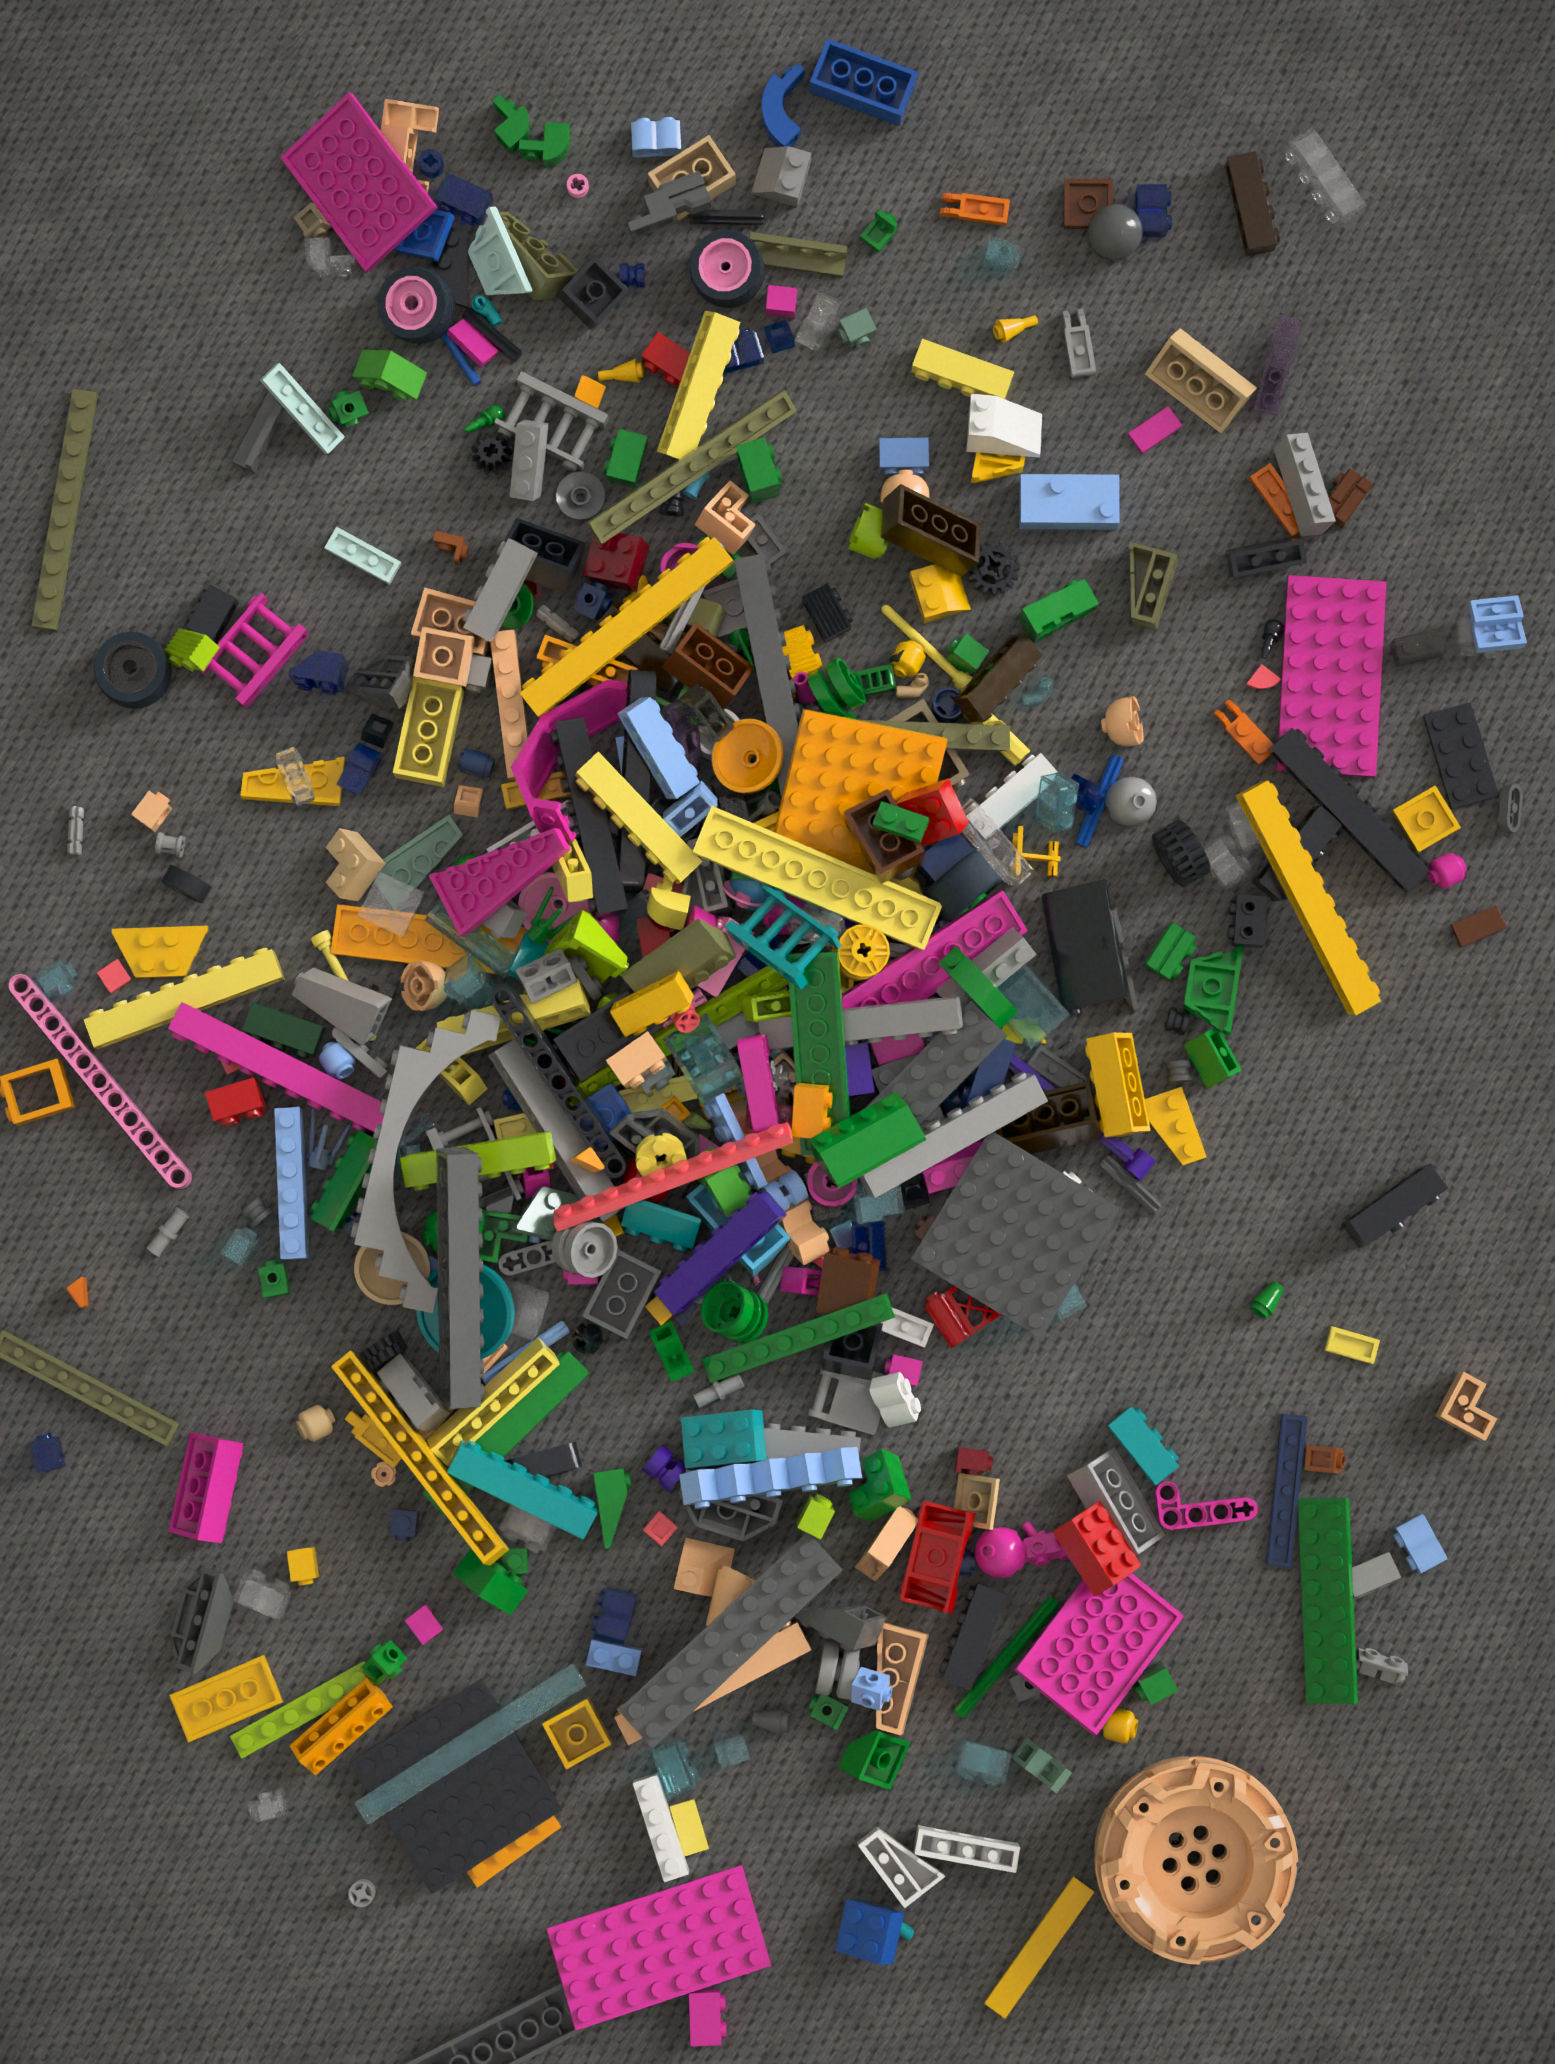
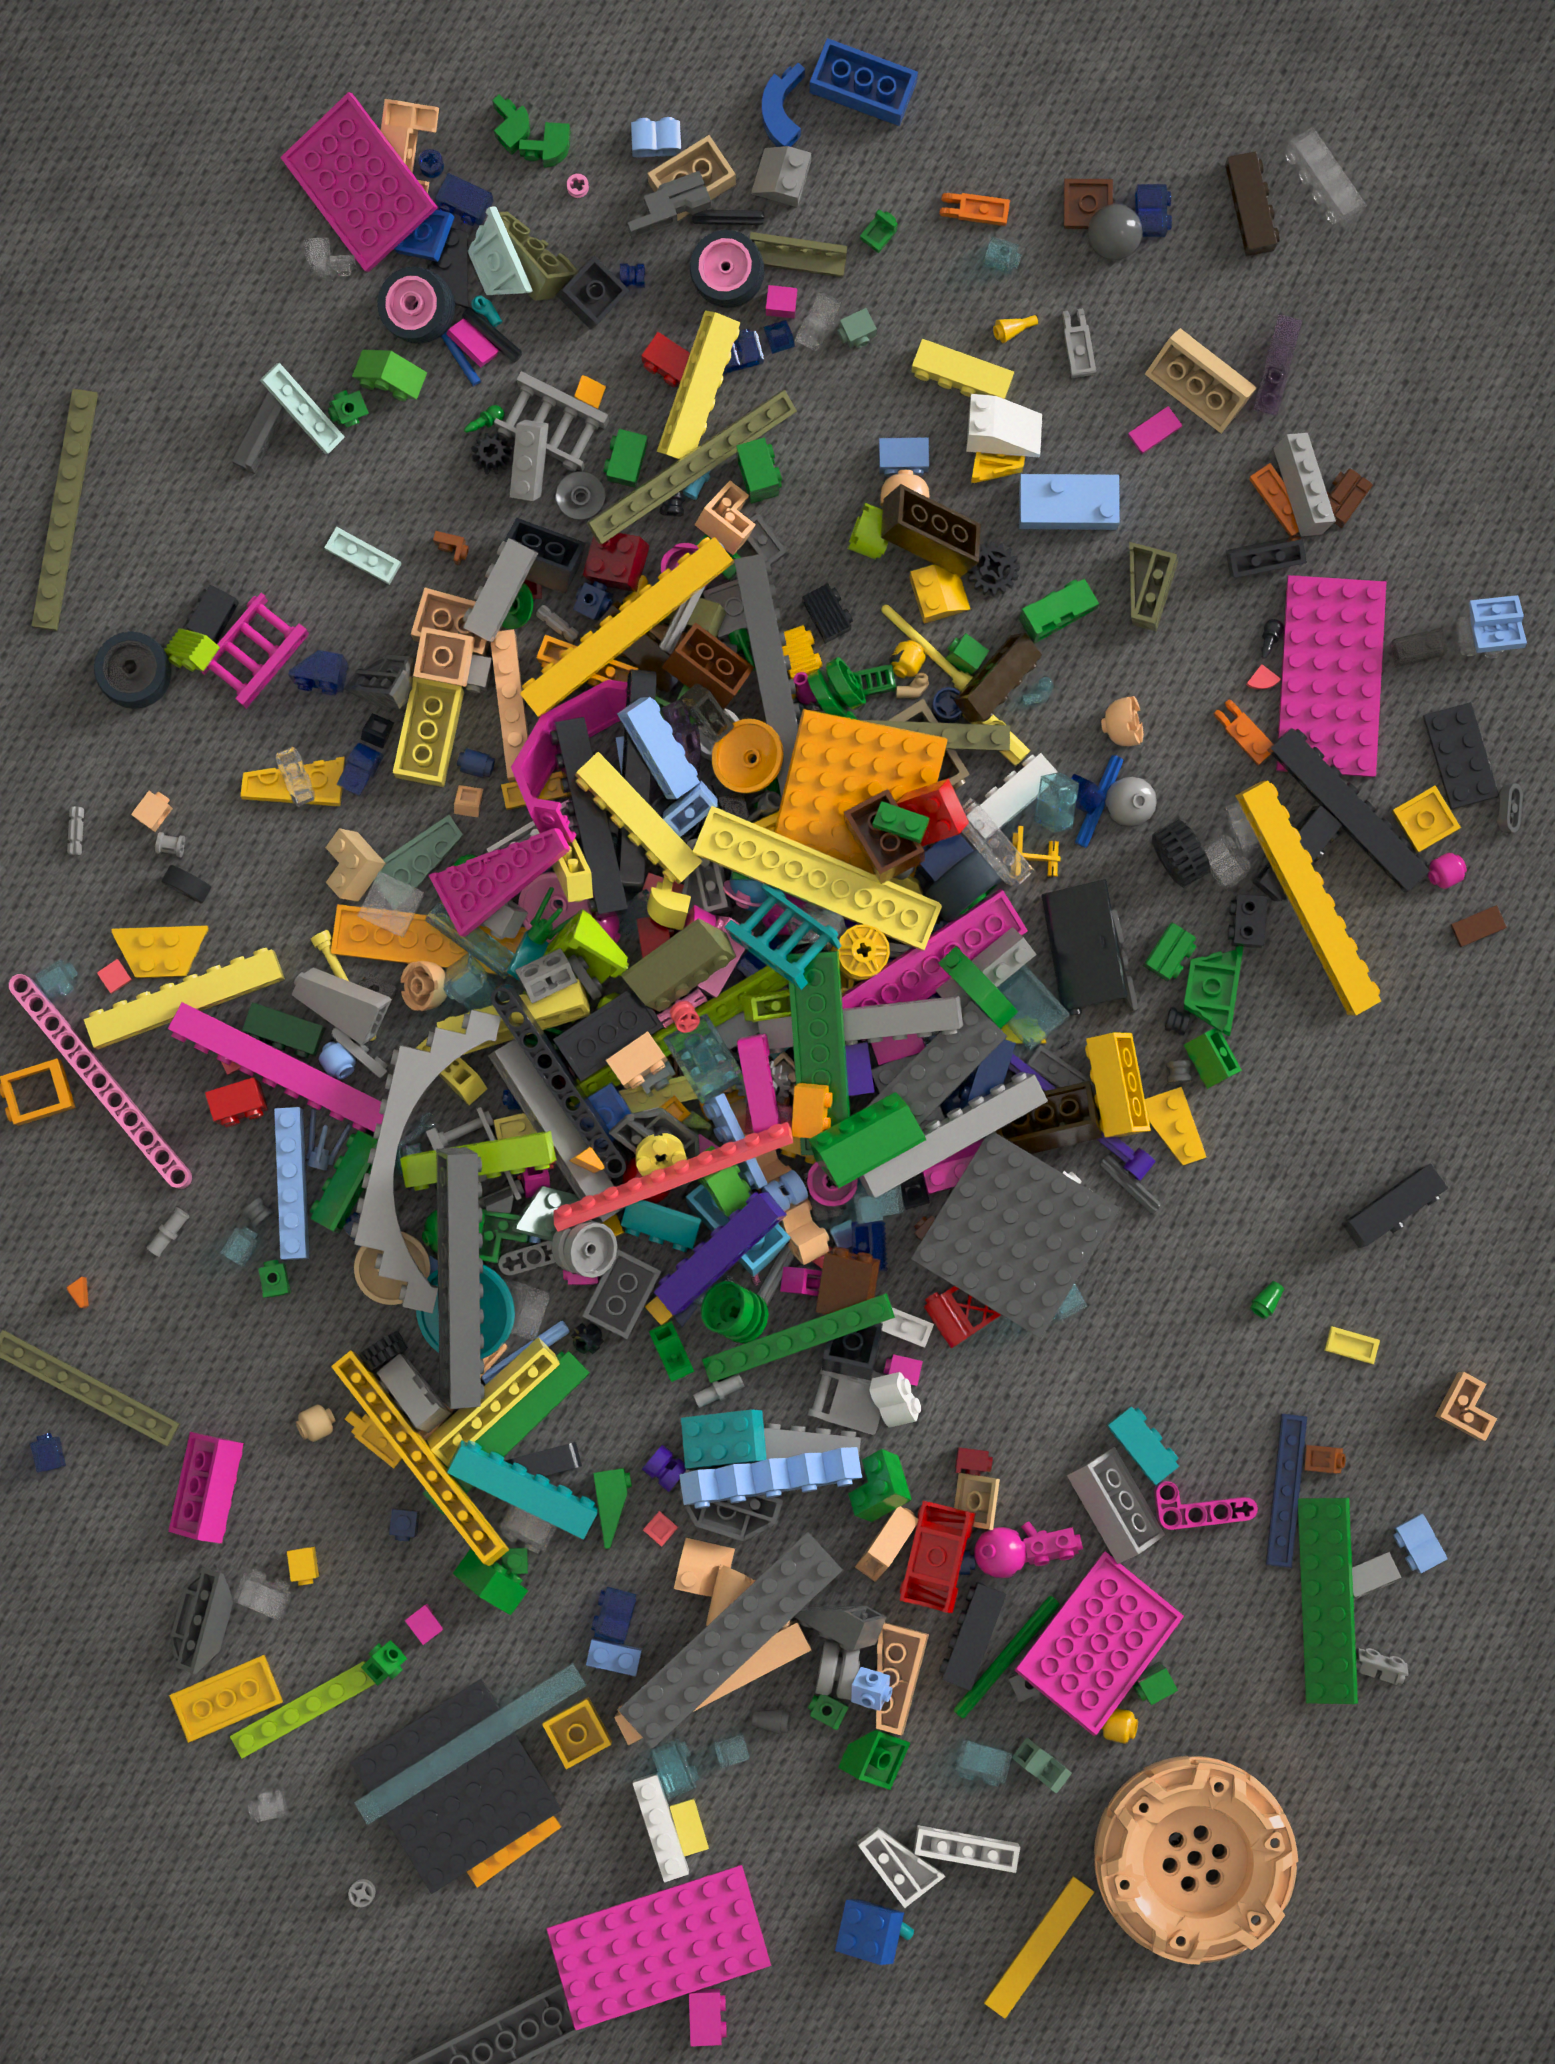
light orange brick [289,1677,393,1775] -> none
dark tan bracket [293,202,331,242] -> none
light nougat plate [371,1462,396,1487] -> none
yellow cone [598,358,644,383] -> none
yellow brick [610,971,694,1037] -> none
lime brick [796,1493,835,1540] -> none
red brick [1052,1501,1142,1597] -> none

